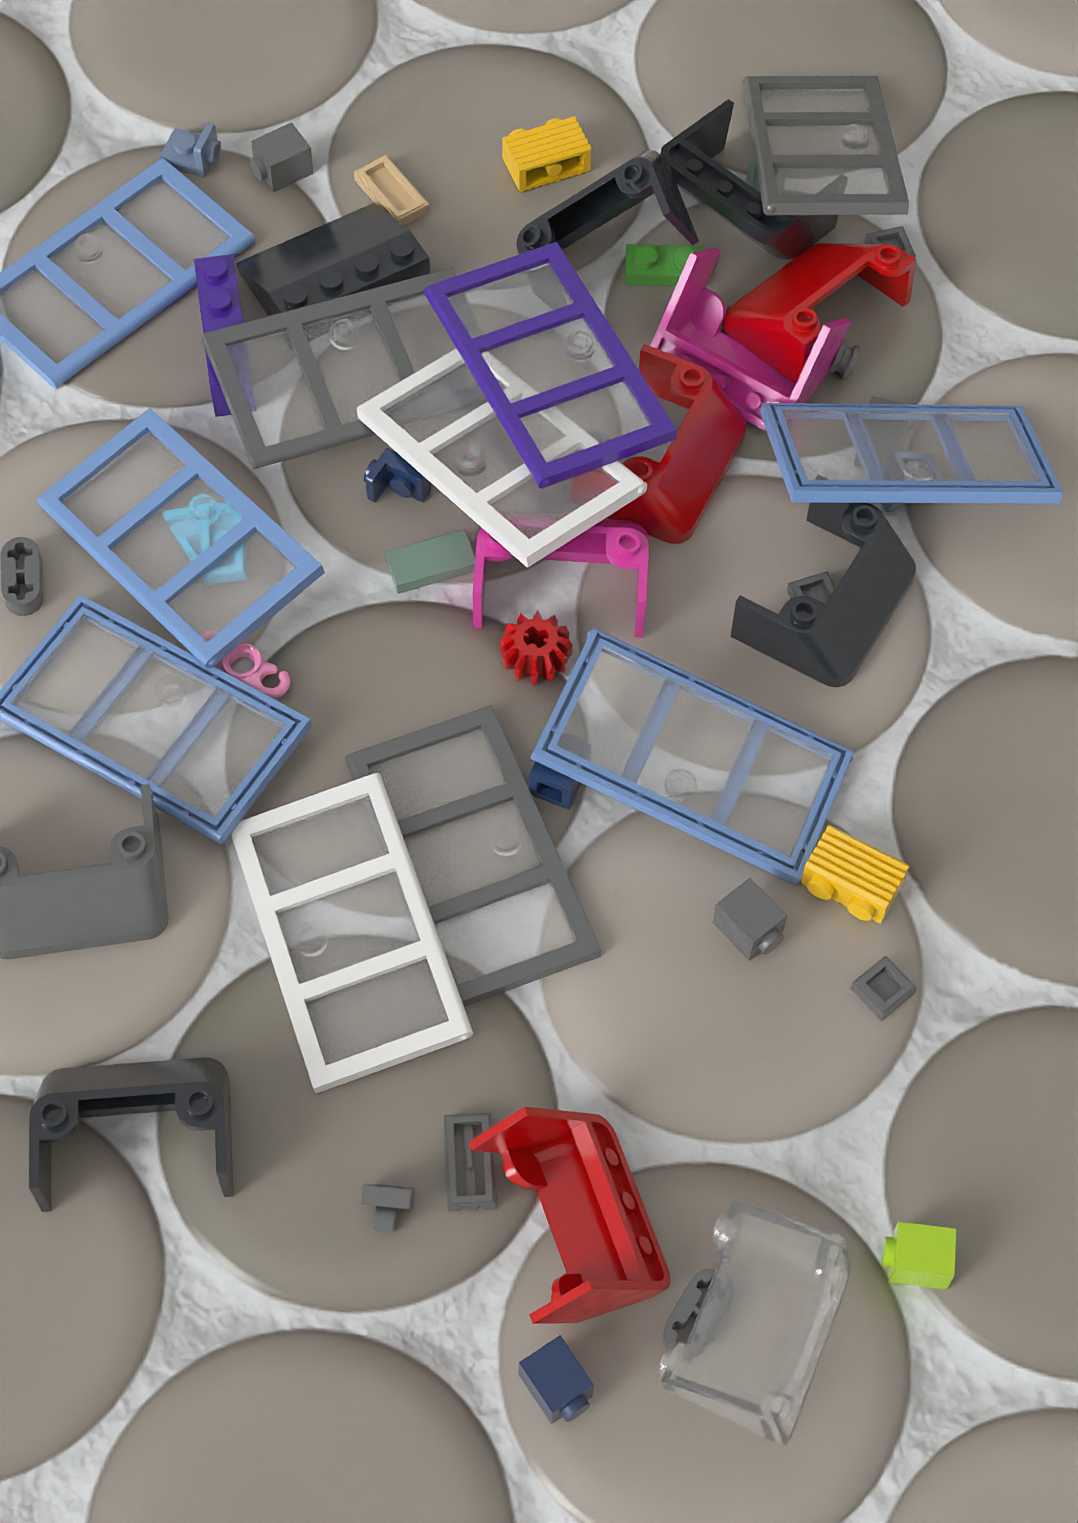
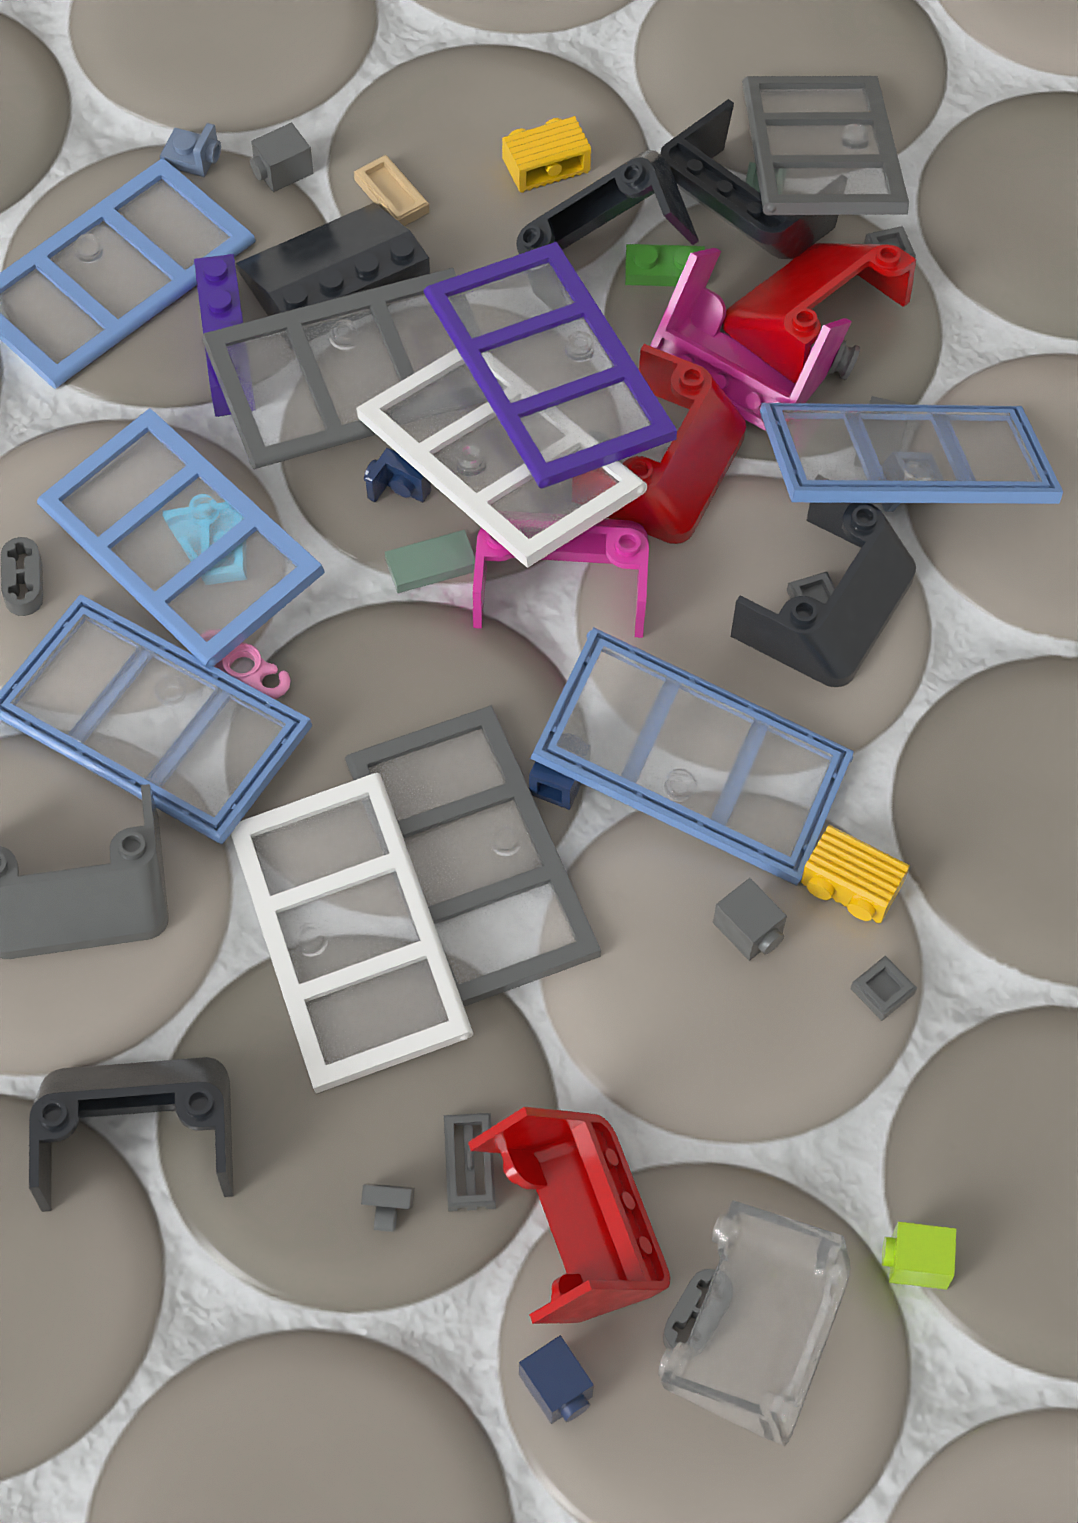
red gear [499,610,573,686] -> none

